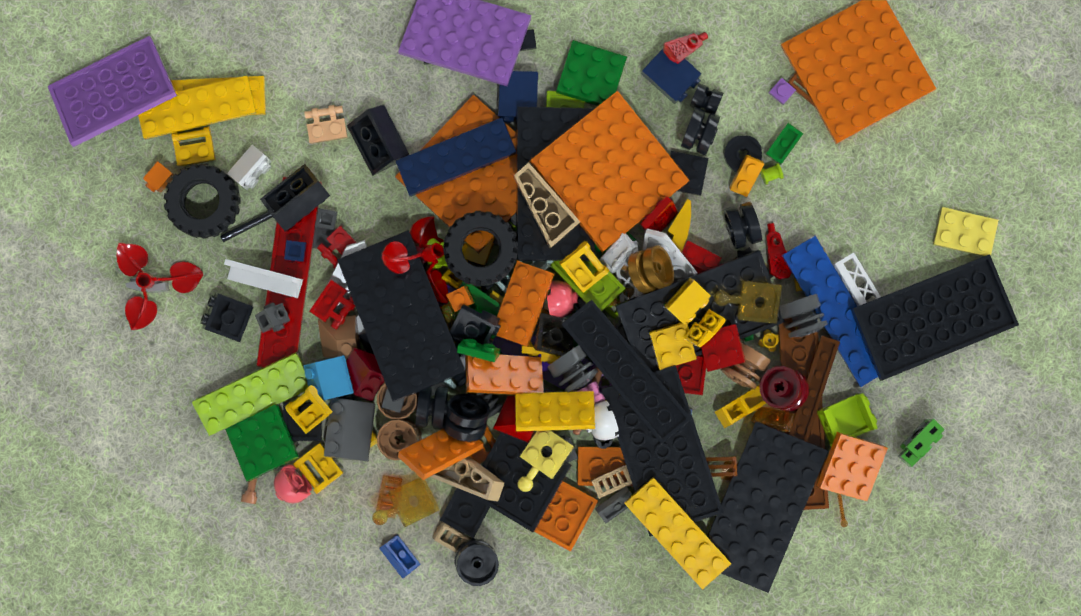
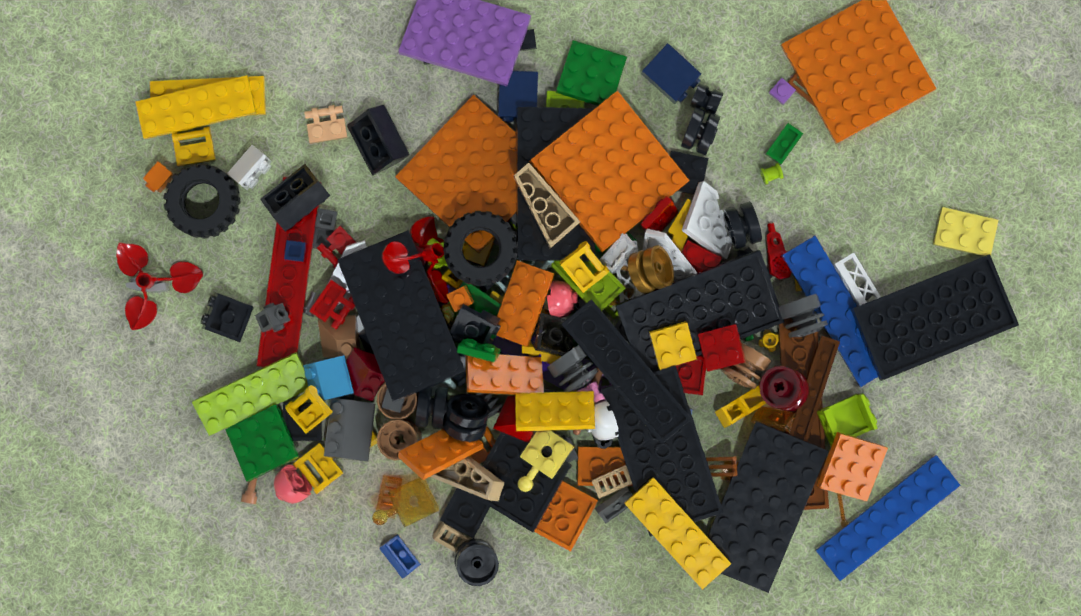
medium lavender plate [48,36,177,147] -> none
black bar [220,211,273,243] -> none
white fence [224,259,303,298] -> none
dark blue plate [396,118,517,197] -> none
red piece [663,32,708,64] -> none
yellow brick [664,278,711,325] -> none
yellow slope [684,309,726,347] -> none
clear yellow plate [714,280,782,324] -> none
black plate [724,135,762,173] -> none
light orange plate [729,154,764,197] -> none
bright green piece [898,419,945,467] -> none
none -> flat silver pin [303,291,320,317]
none -> white plate [682,181,732,260]
none -> blue plate [815,455,961,581]

